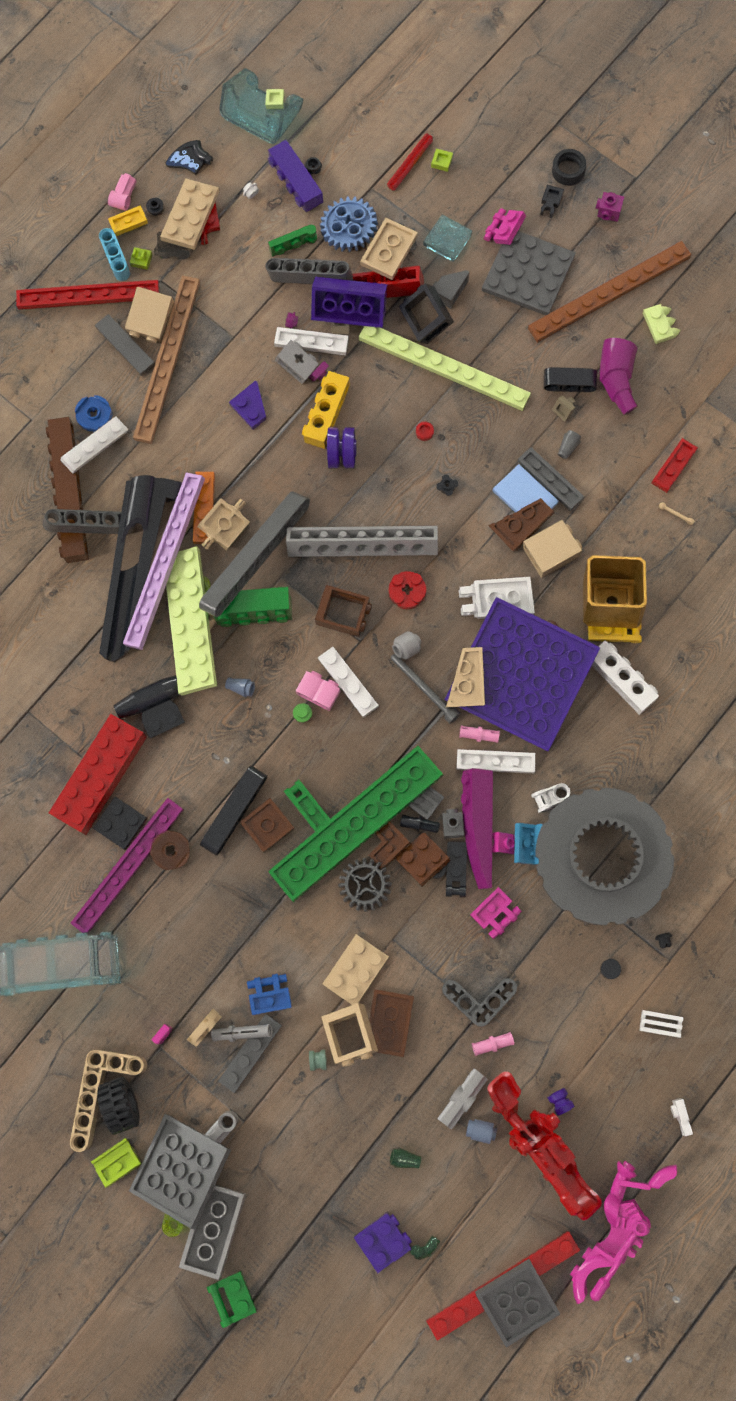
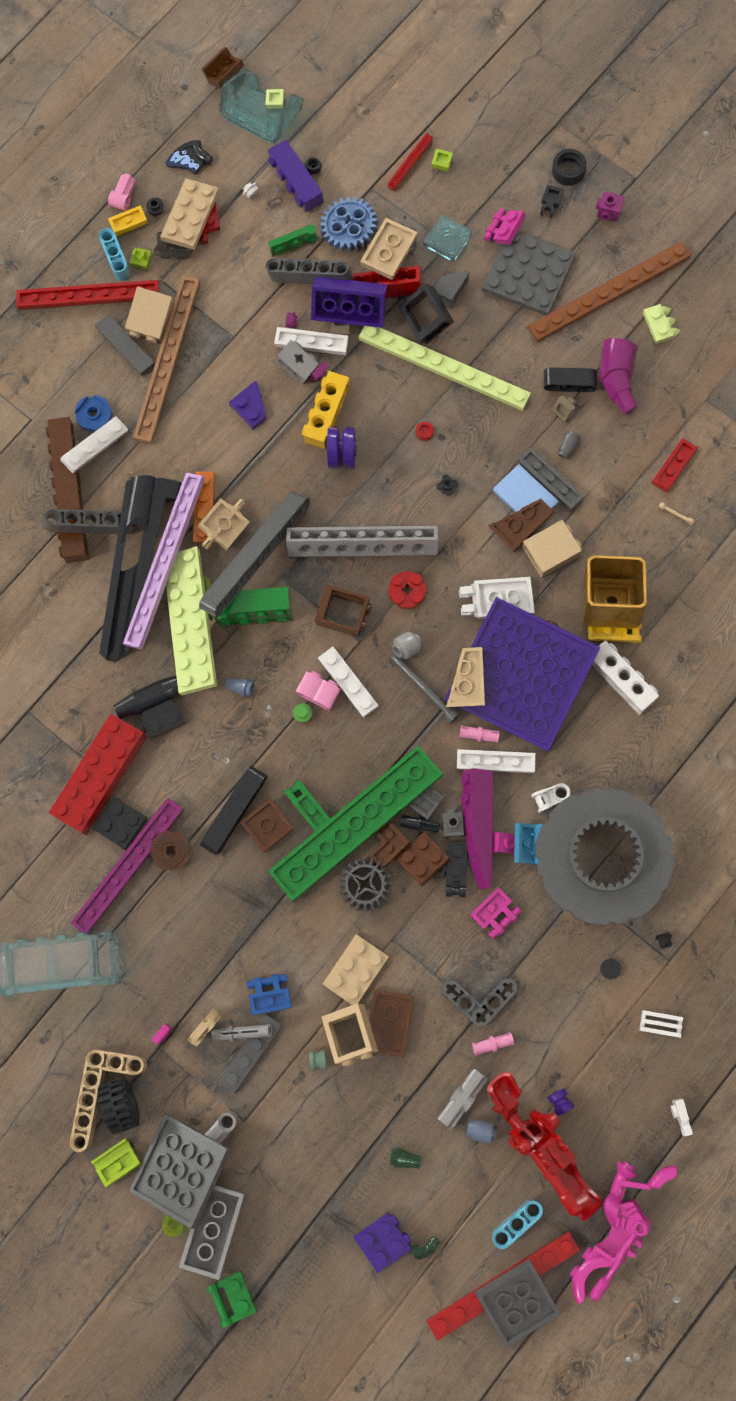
none -> reddish brown bracket [202,47,244,88]
none -> medium azure beam [492,1199,543,1249]

